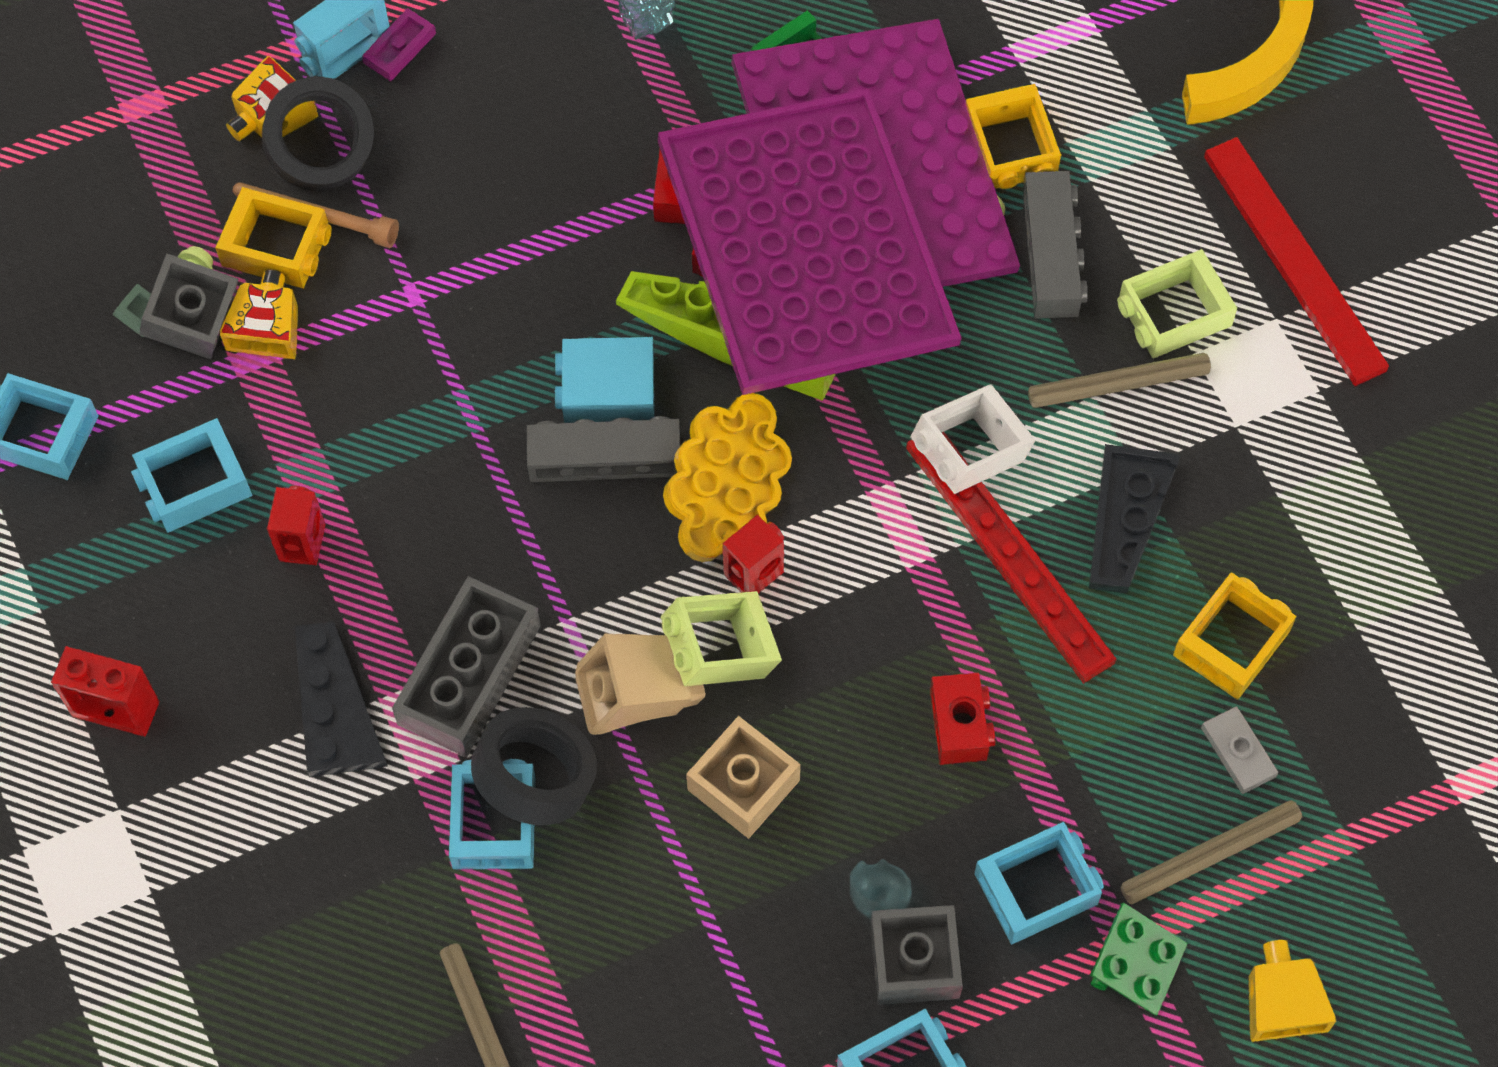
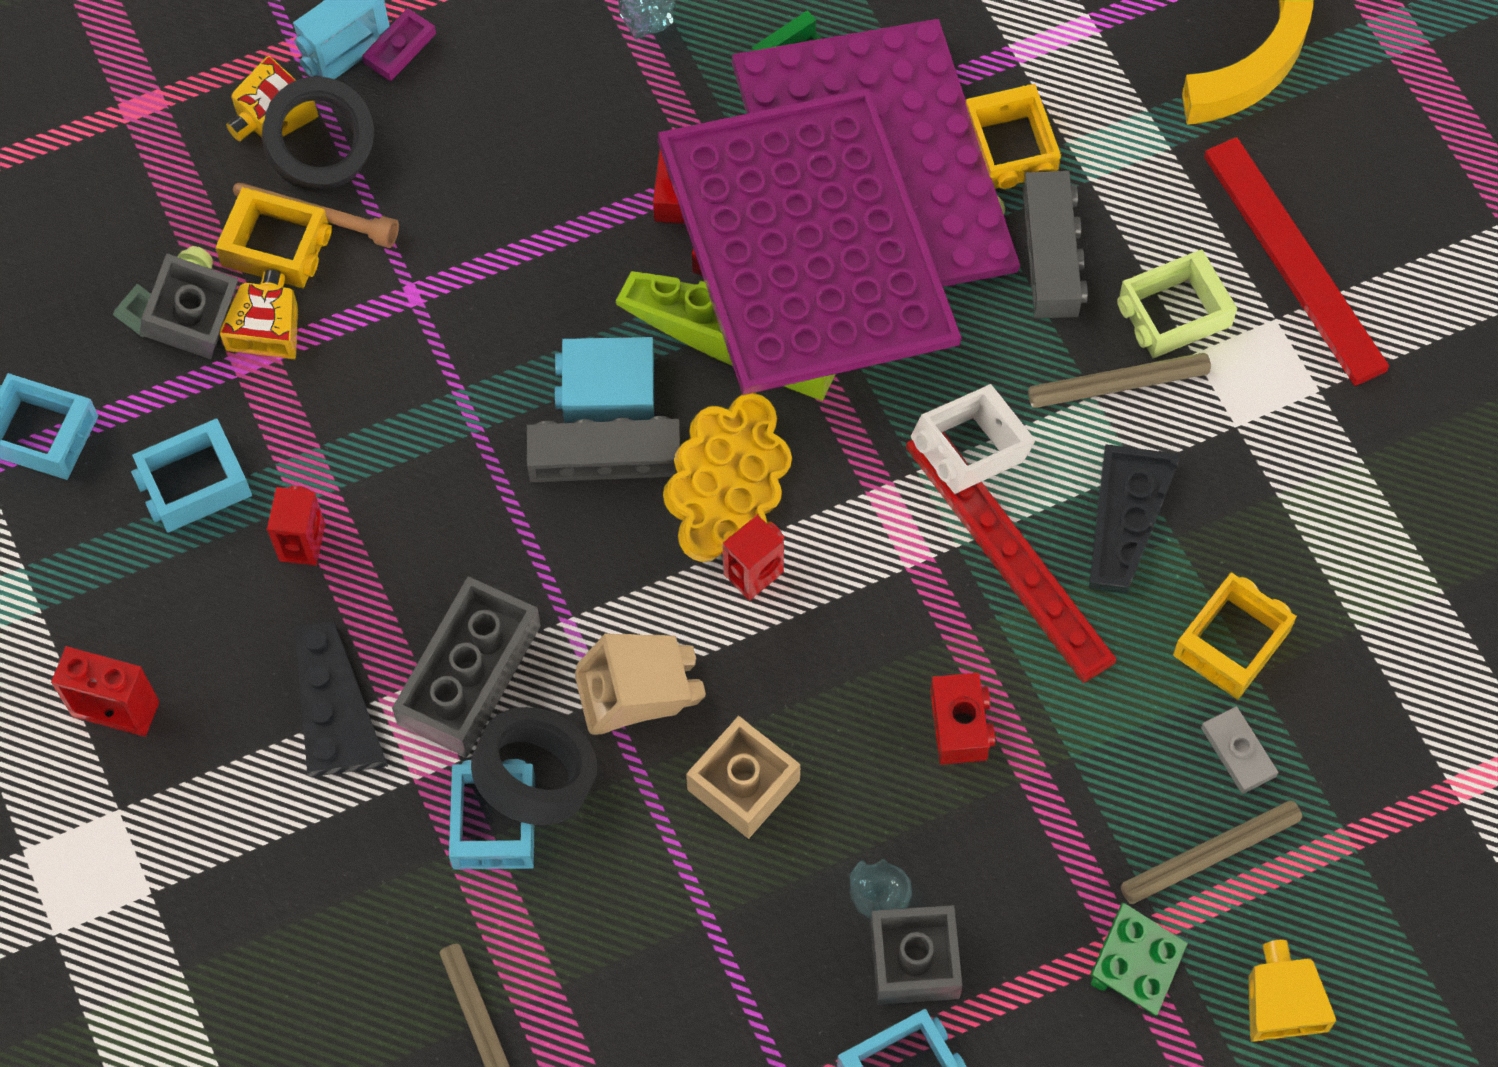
yellowish green window [661,591,782,686] -> none
medium azure window [974,822,1104,945] -> none

